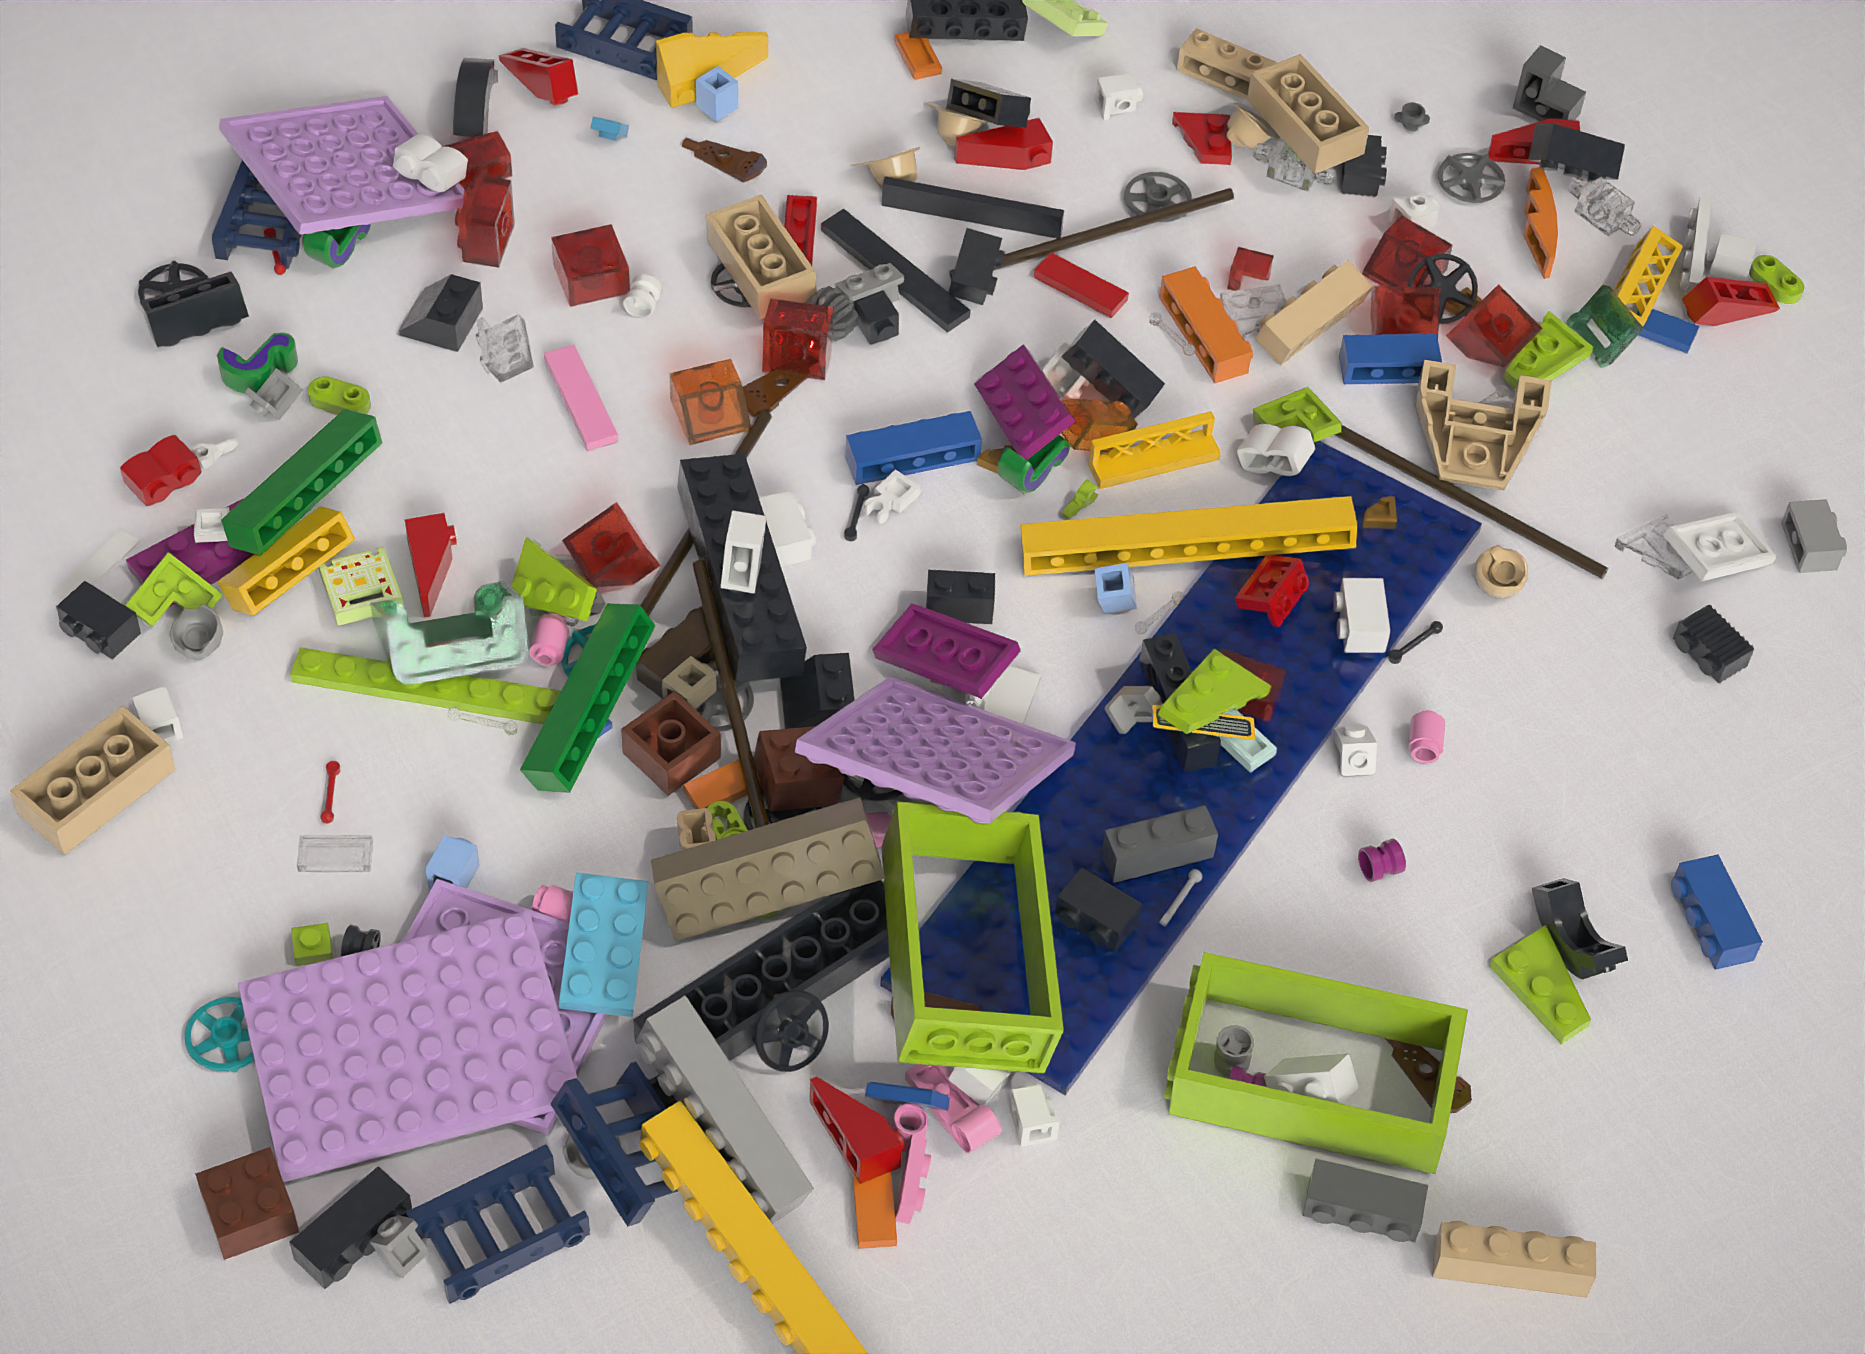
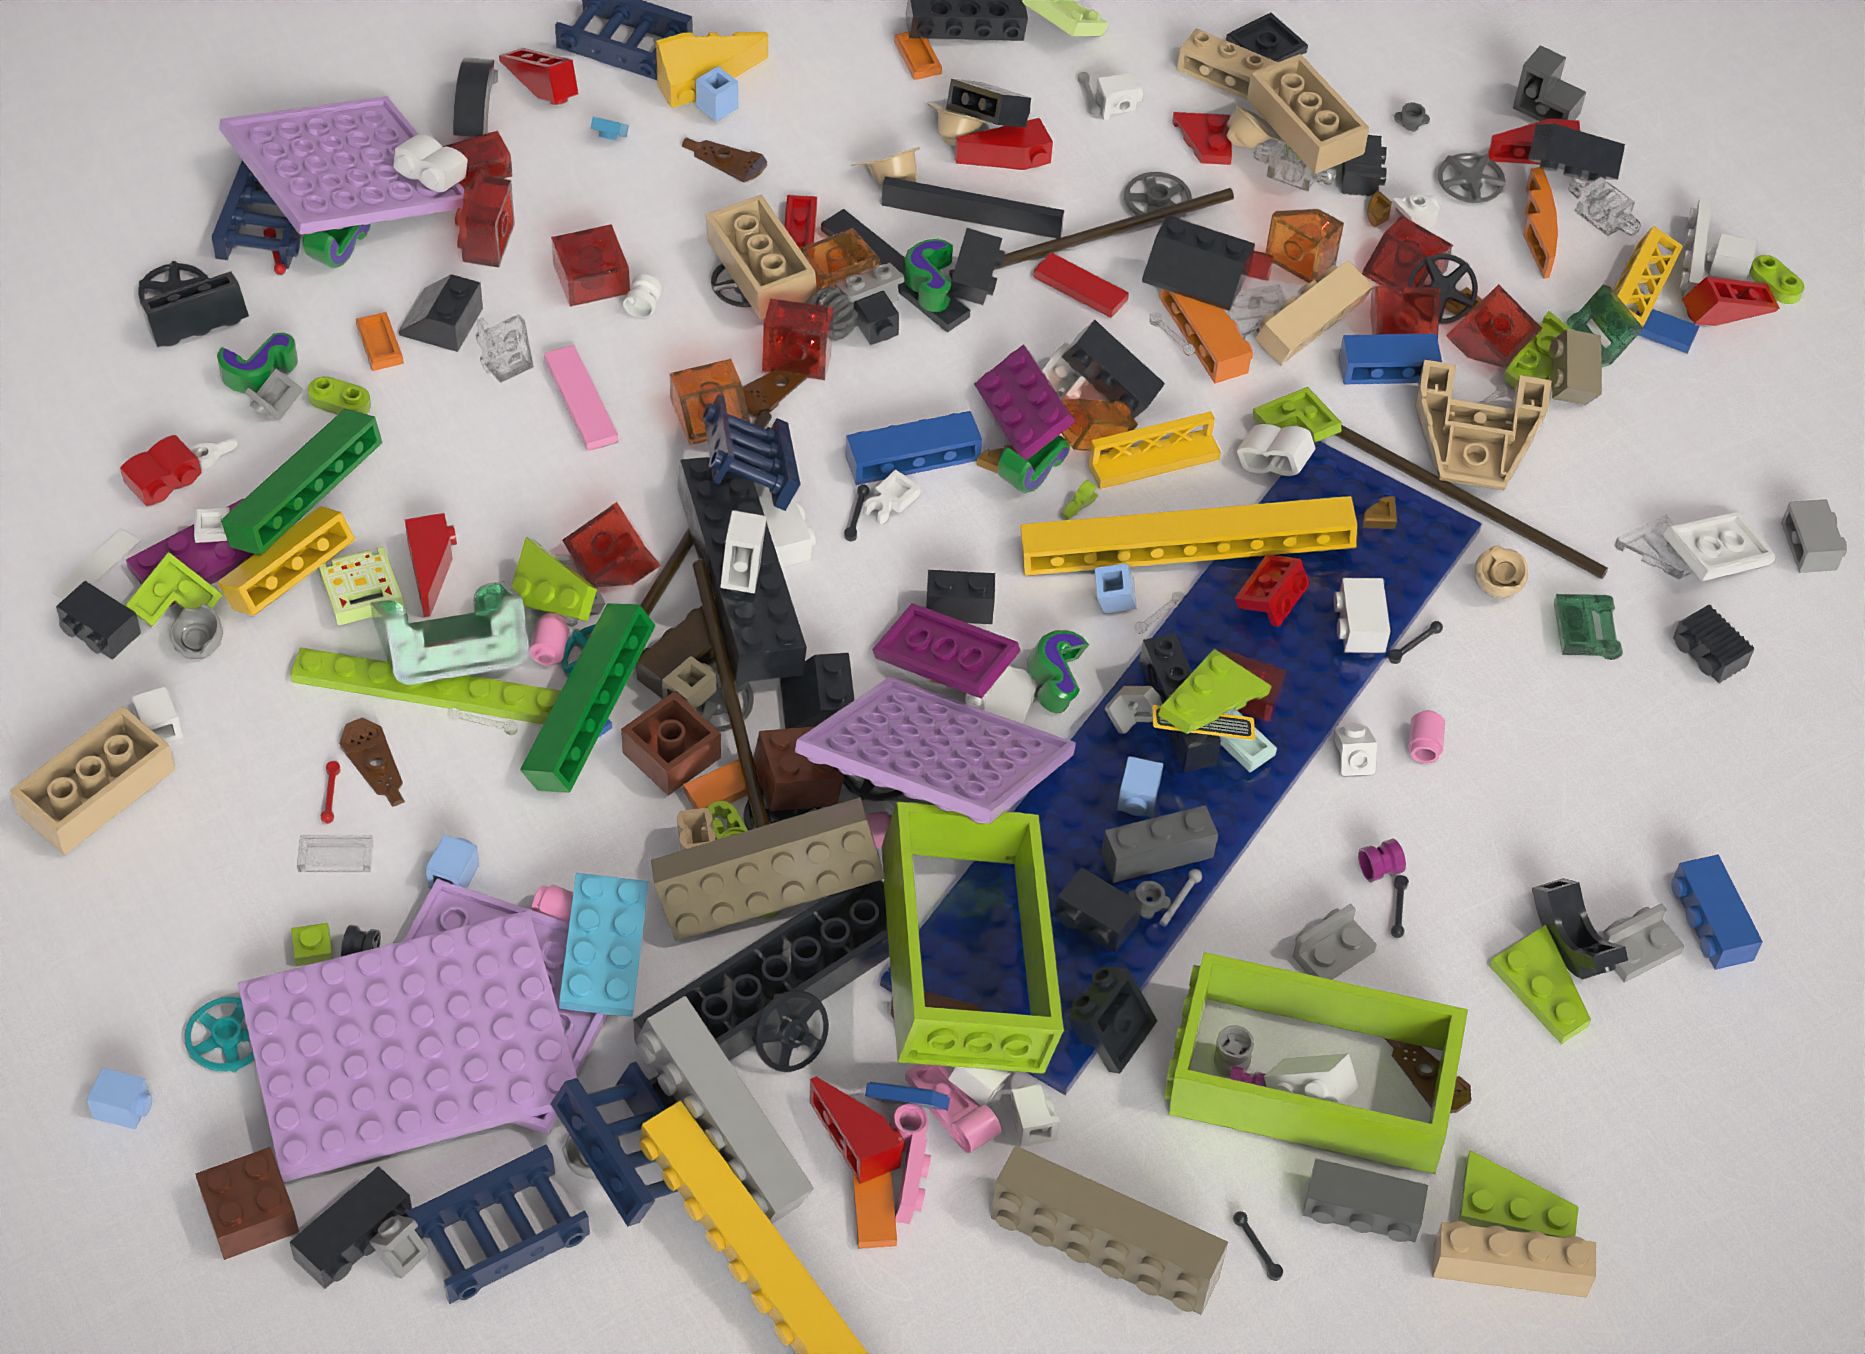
none -> light blue brick [87,1067,152,1129]
none -> reddish brown piece [339,718,405,807]
none -> orange tile [356,312,404,371]
none -> dark blue fence [702,393,801,511]
none -> clear orange slope [799,228,880,291]
none -> green animal [903,239,953,312]
none -> dark tan brick [991,1145,1228,1315]
none -> green animal [1027,630,1089,713]
none -> black plate [1068,966,1158,1074]
none -> light grey hinge [1078,72,1102,116]
none -> light blue brick [1117,756,1163,818]
none -> dark grey plate [1128,881,1171,919]
none -> black slope [1142,215,1255,311]
none -> black tile [1226,12,1308,62]
none -> black hinge [1233,1211,1283,1281]
none -> clear orange slope [1264,209,1344,283]
none -> light grey bracket [1292,904,1377,980]
none -> pearl gold tile [1367,190,1392,228]
none -> black hinge [1391,875,1409,938]
none -> lime wing [1459,1150,1579,1238]
none -> dark tan brick [1549,329,1602,405]
none -> clear green plate [1554,594,1623,660]
none -> light grey bracket [1603,903,1684,983]

